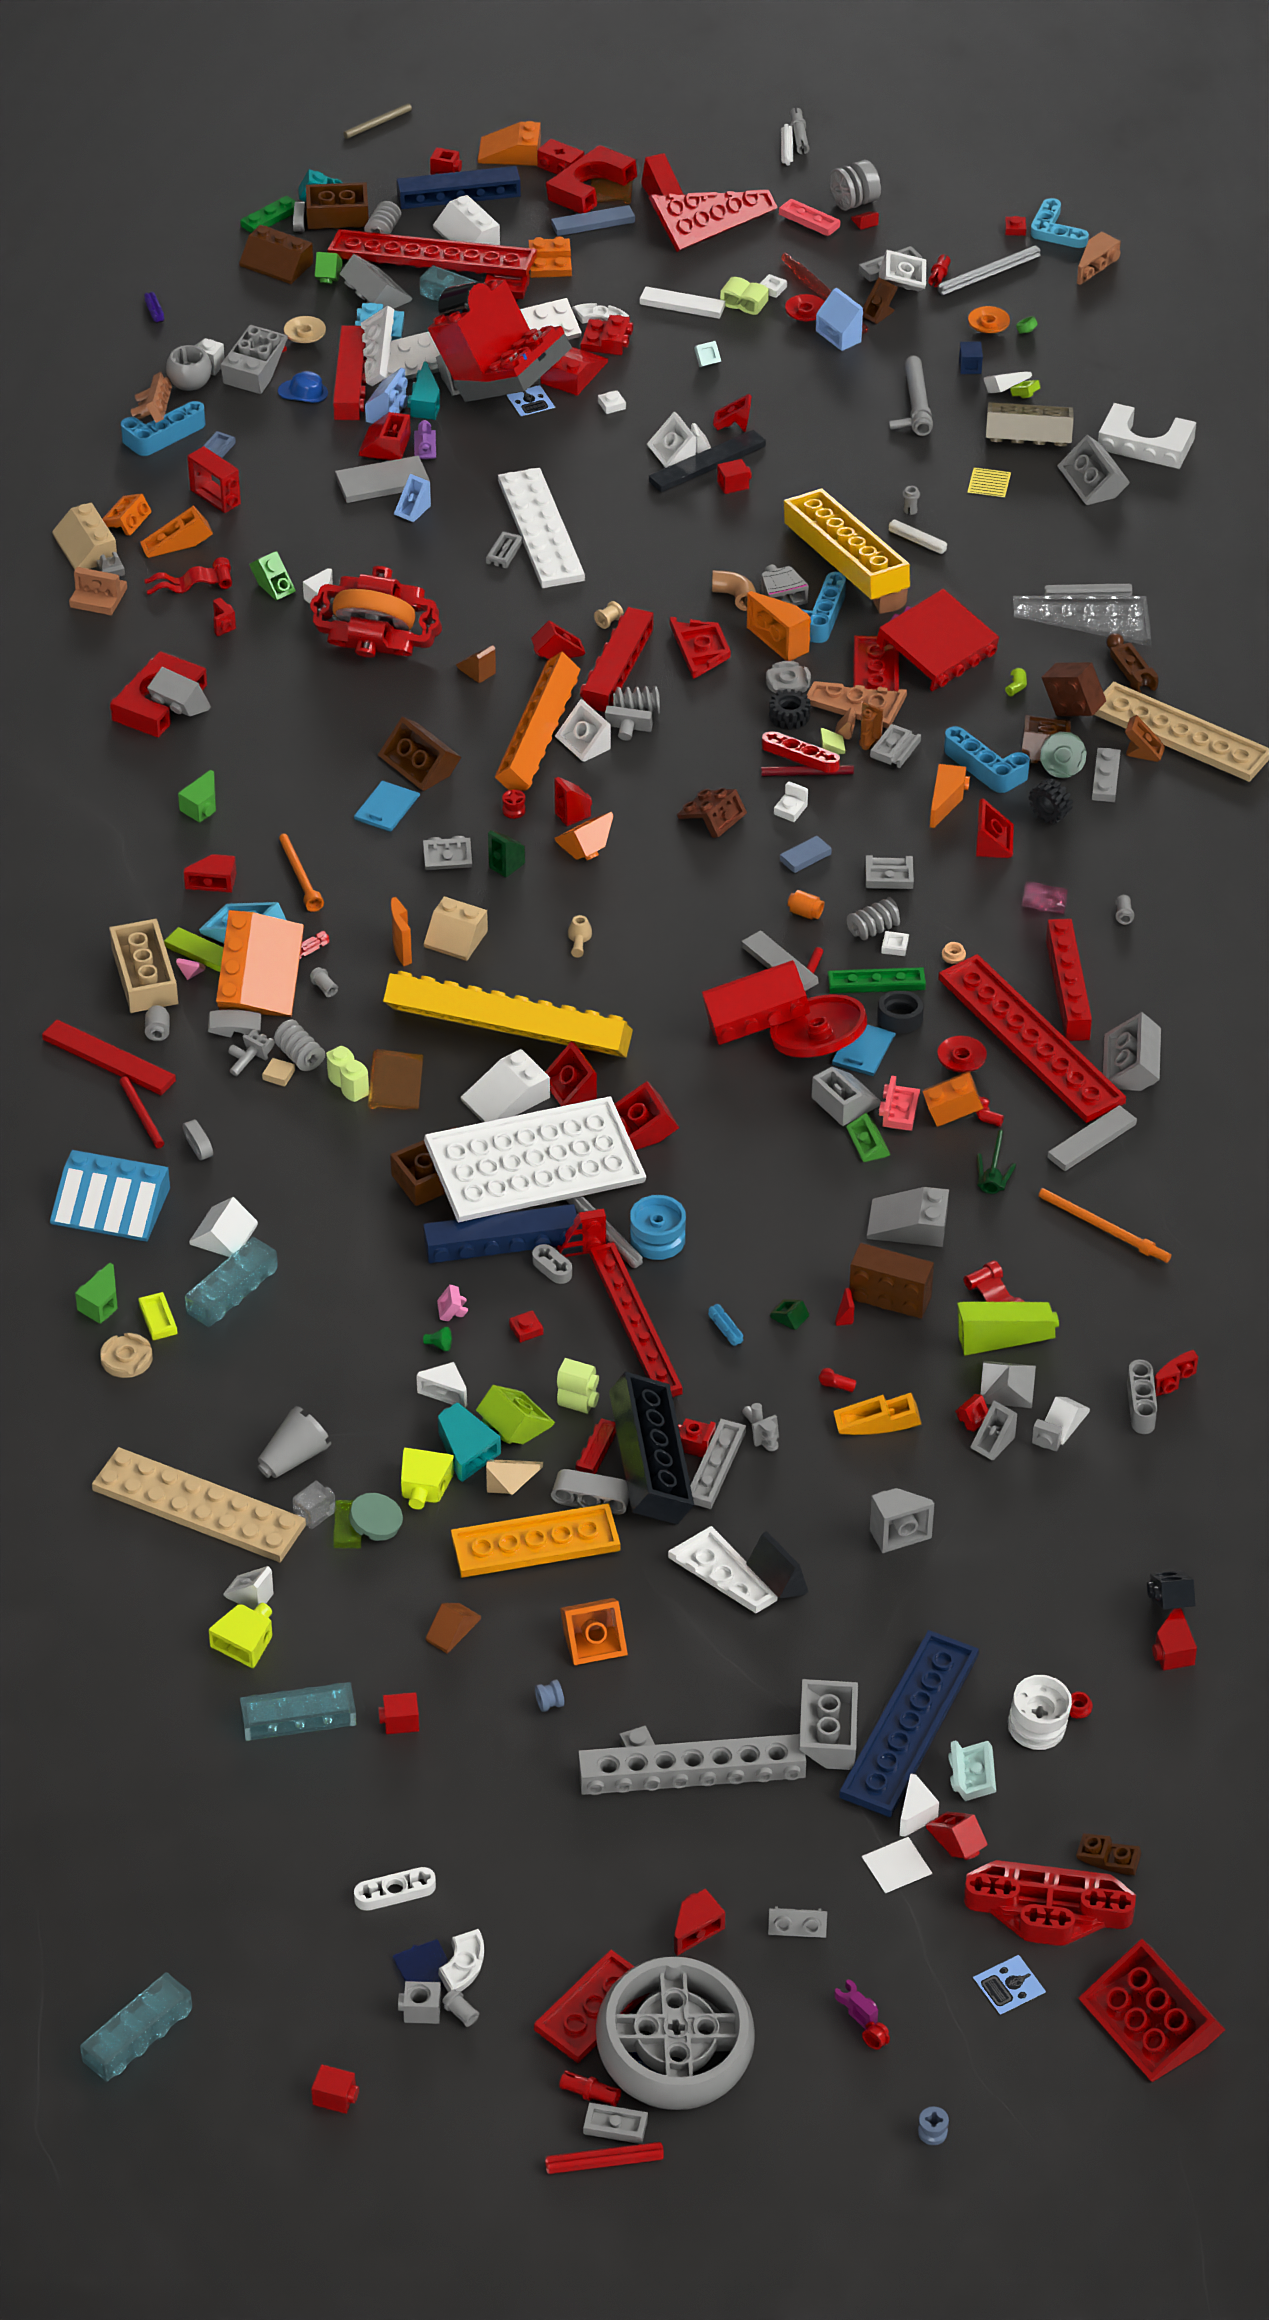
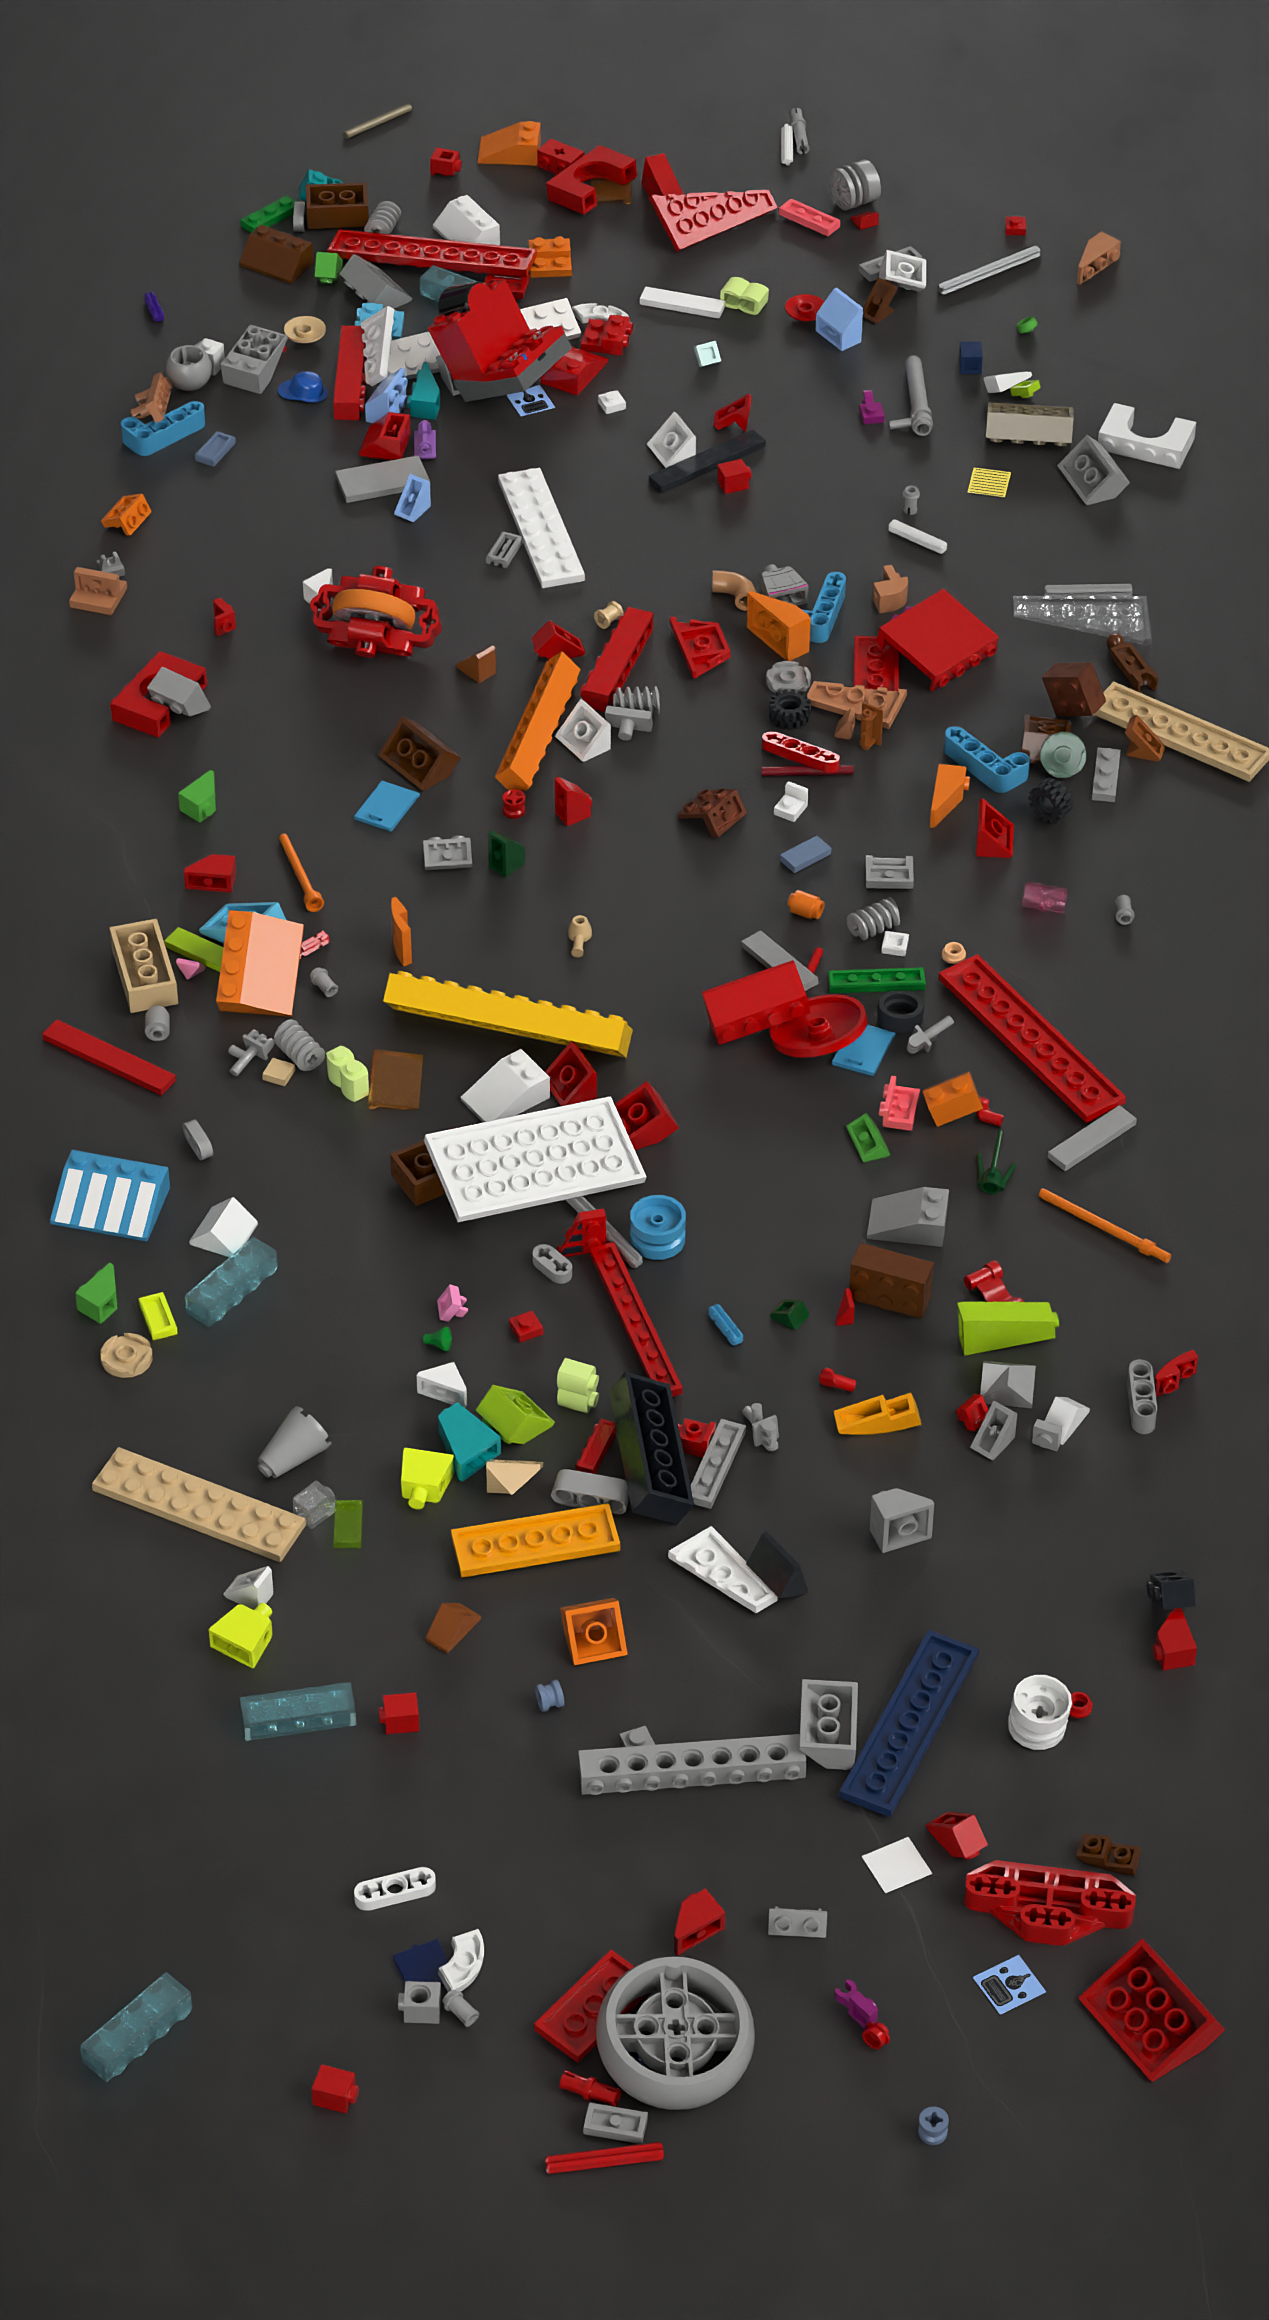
tan slope [52,502,117,570] -> none
red bar [119,1077,165,1148] -> none
orange slope [140,505,213,558] -> none
red flag [144,557,232,595] -> none
red window [187,446,241,513] -> none
light grey slope [208,1010,261,1038] -> none
bright green slope [249,551,296,600] -> none
sand green tile [349,1493,403,1541] -> none
dark blue brick [397,166,521,209] -> none
dark blue brick [423,1204,577,1263] -> none
tan slope [424,896,488,961] -> none
sand blue tile [551,205,635,236] -> none
slope [554,812,613,861] -> none
white slope [691,423,711,454] -> none
white plate [760,274,787,298] -> none
clear red axle [781,253,869,334] -> none
yellow brick [784,489,910,599] -> none
light grey slope [812,1067,881,1126] -> none
yellowish green slope [820,728,845,754] -> none
light grey plate [870,724,921,768] -> none
white slope [900,1774,939,1837] -> none
red pin [928,254,951,287] -> none
red dish [937,1036,987,1072] -> none
light aqua bracket [948,1740,996,1801] -> none
orange dish [968,306,1010,333] -> none
lime arm [1005,668,1027,696] -> none
medium azure beam [1031,198,1089,248] -> none
red brick [1046,918,1092,1041] -> none
light grey slope [1103,1012,1161,1091] -> none
none -> magenta plate [859,390,885,425]
none -> light grey arm [906,1015,954,1054]

